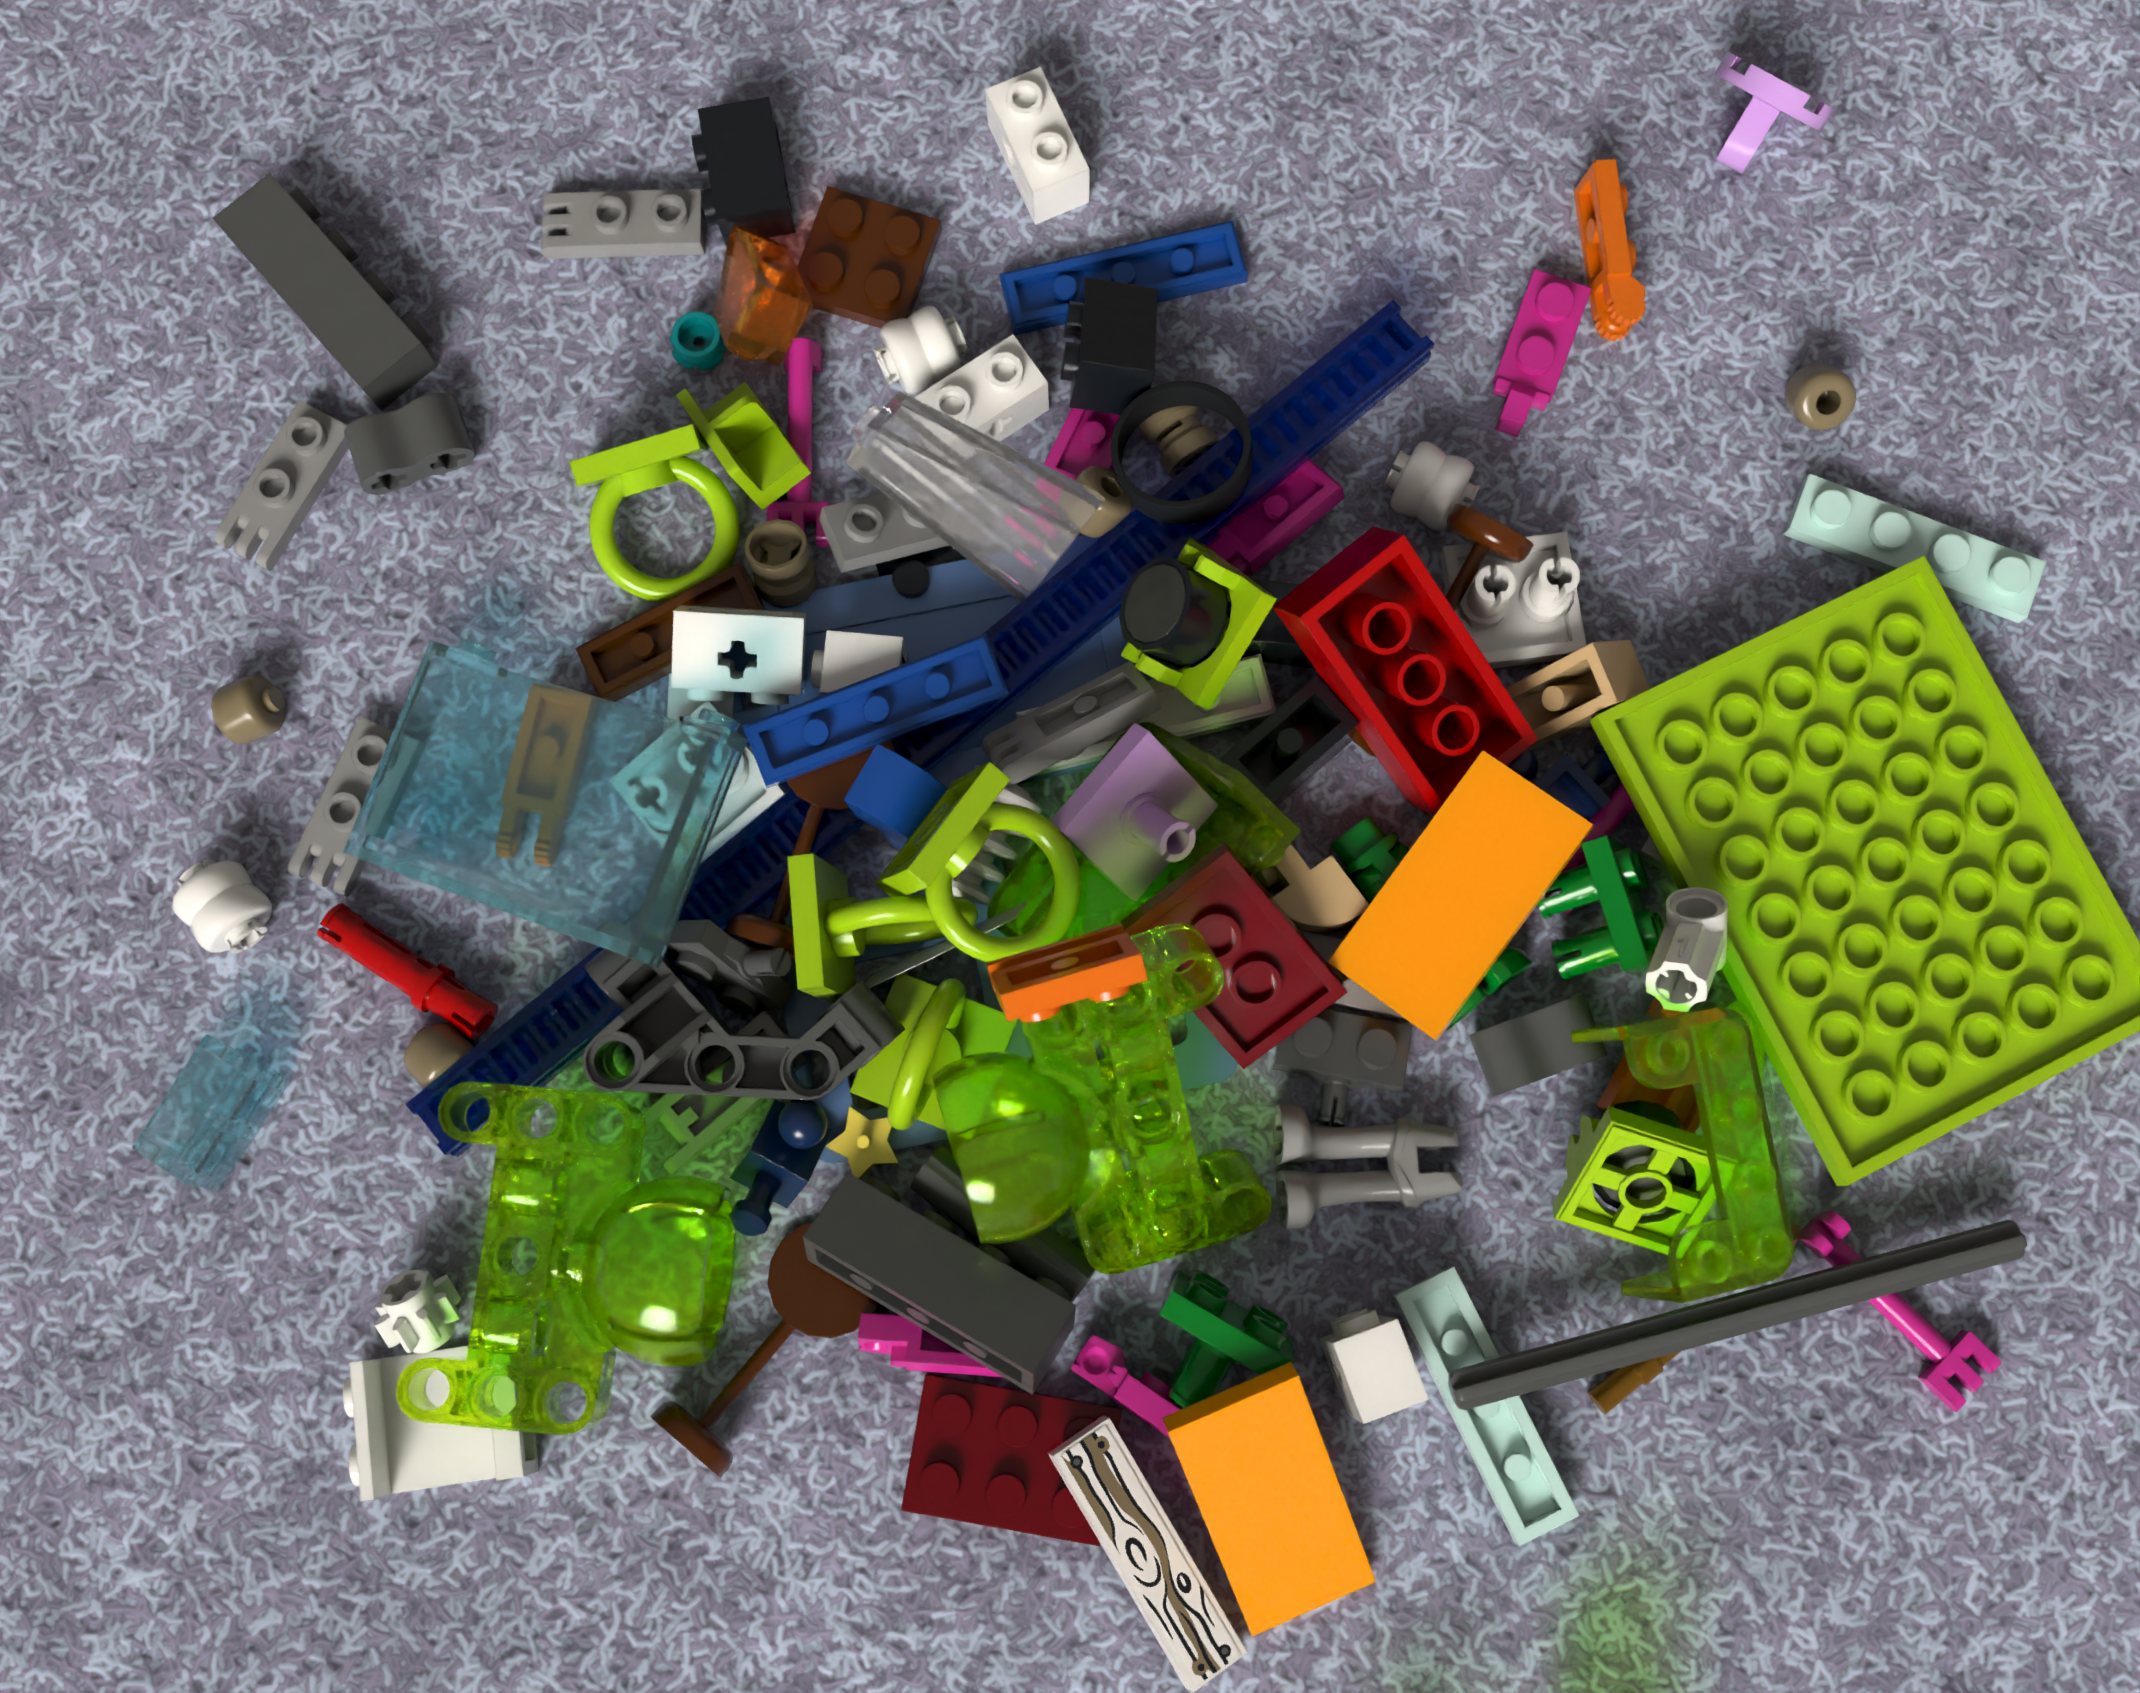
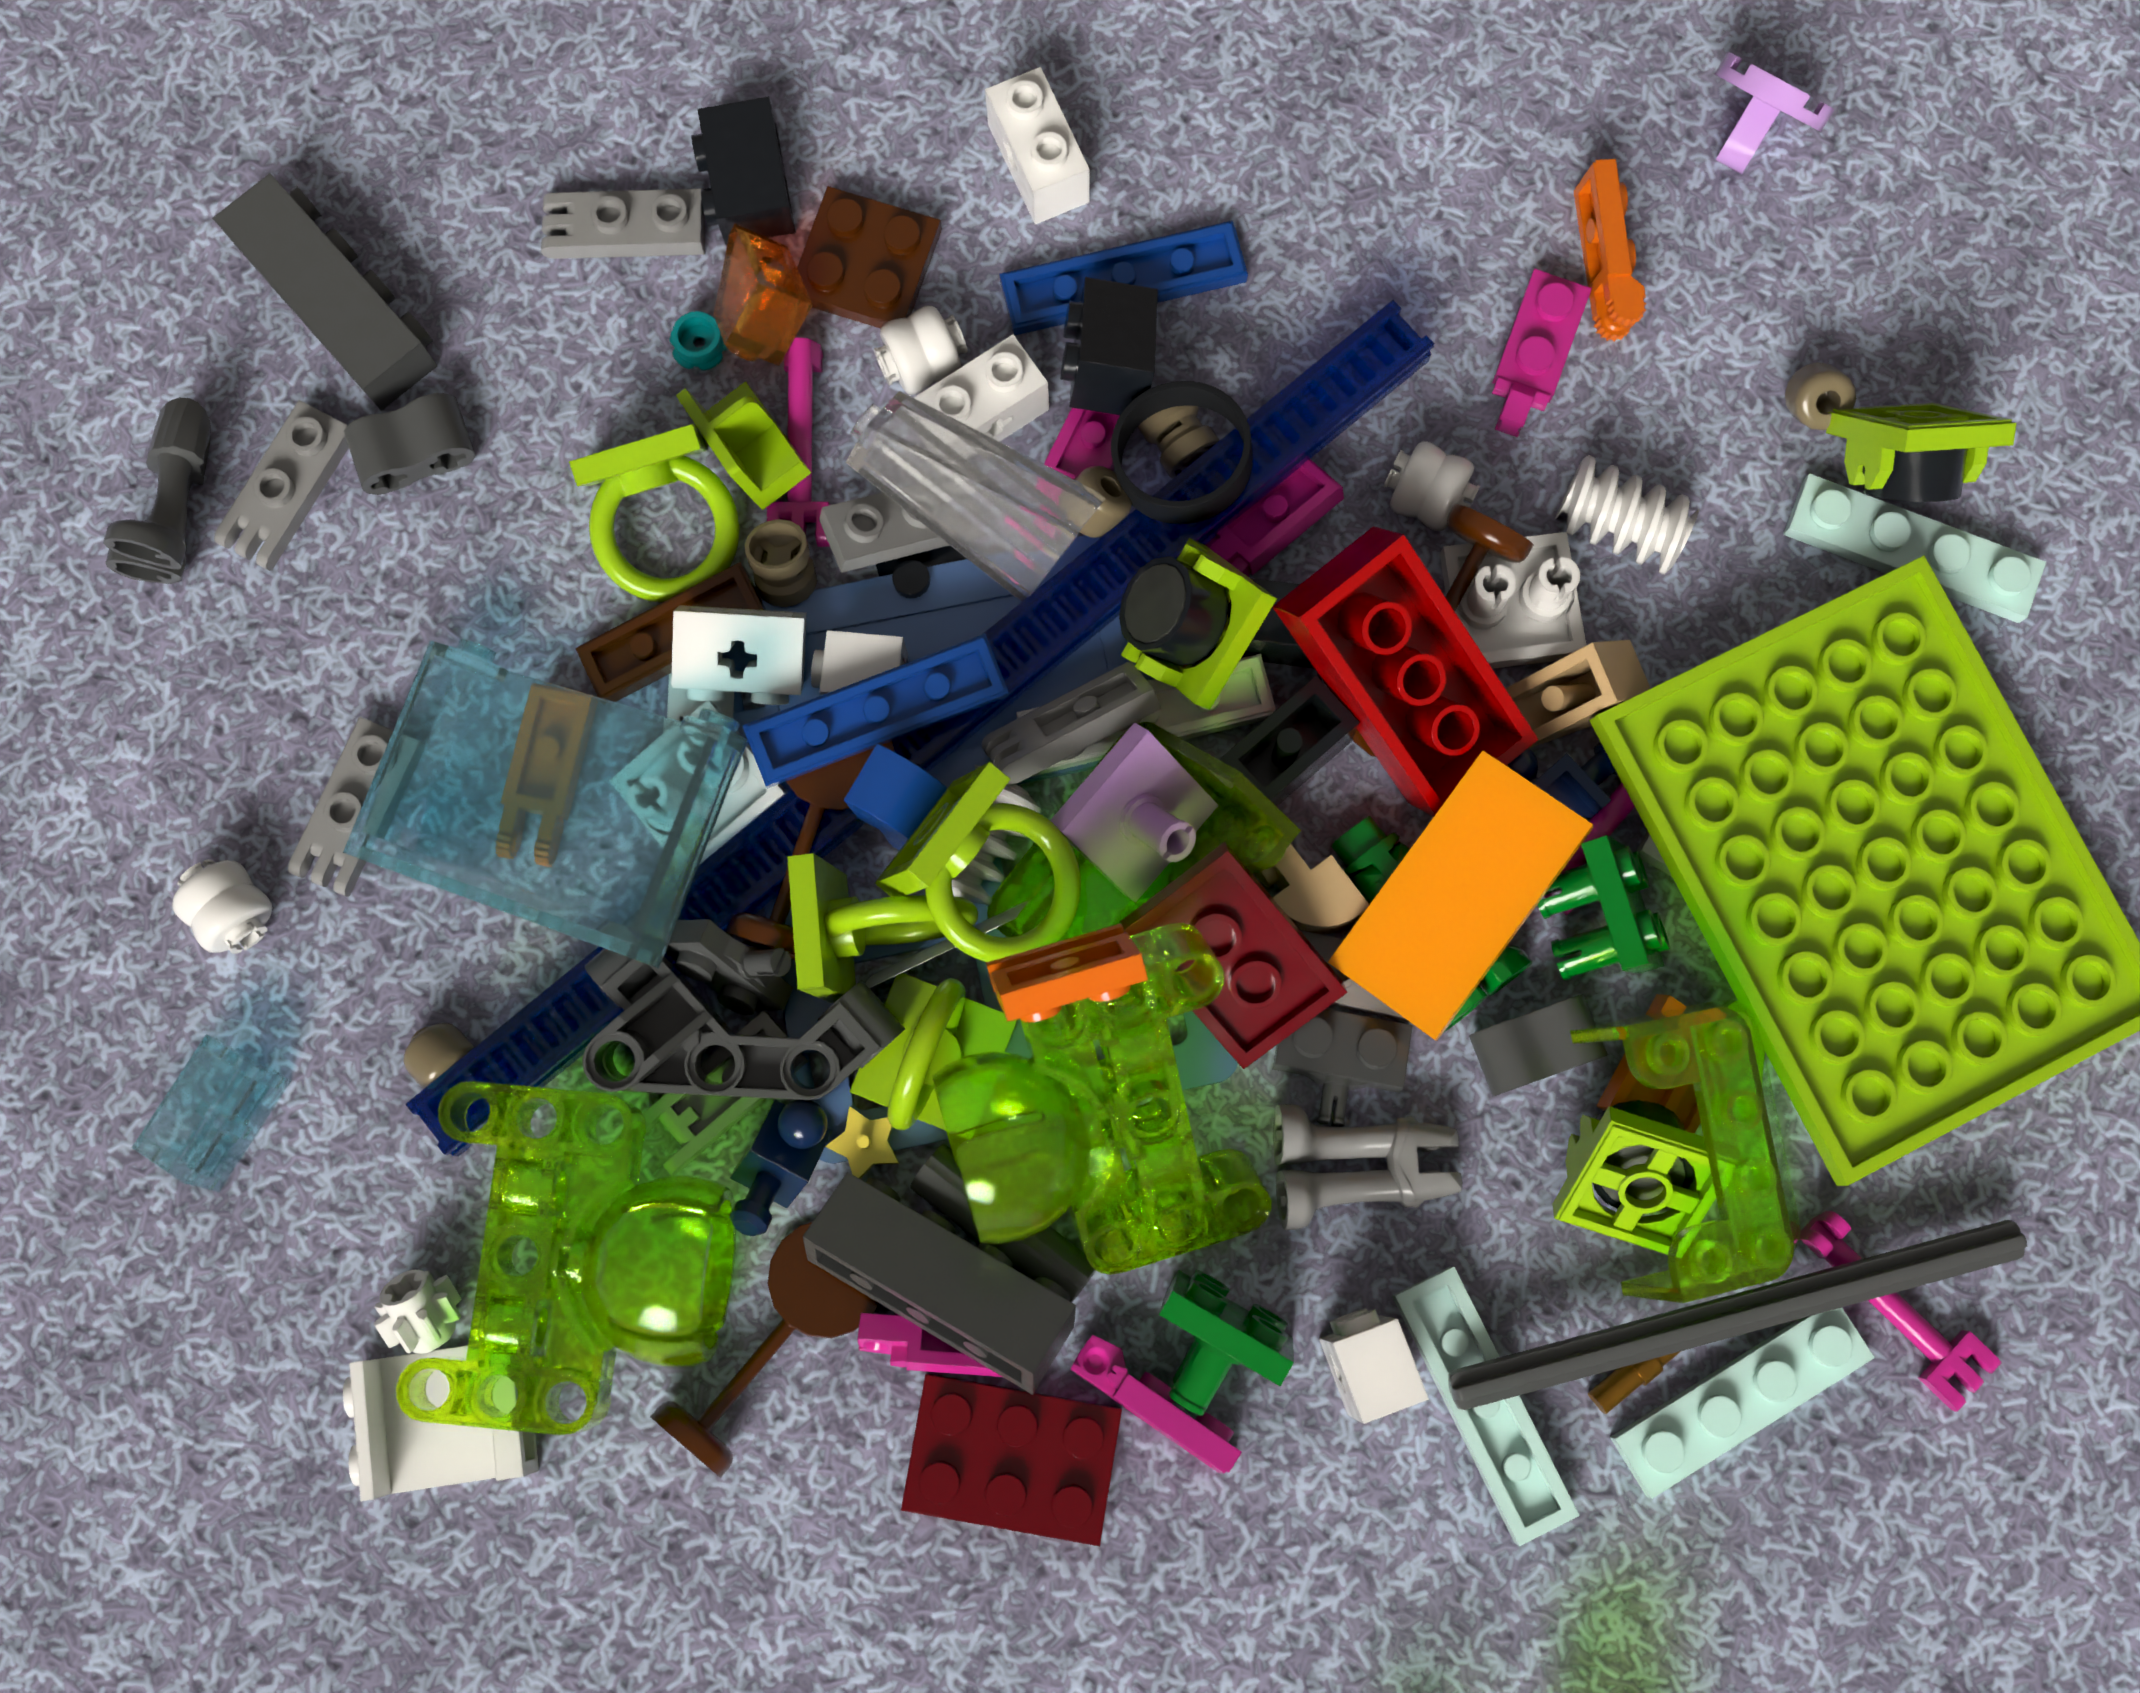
dark tan piece [211,675,285,744] -> none
red pin [317,903,498,1040] -> none
white tile [1048,1415,1247,1693] -> none
light orange tile [1162,1362,1376,1636] -> none
white piece [1646,887,1728,1012] -> none
none -> dark grey piece [103,398,211,584]
none -> white piece [1555,455,1699,575]
none -> light aqua plate [1610,1307,1875,1499]
none -> lime piece [1826,403,2016,502]

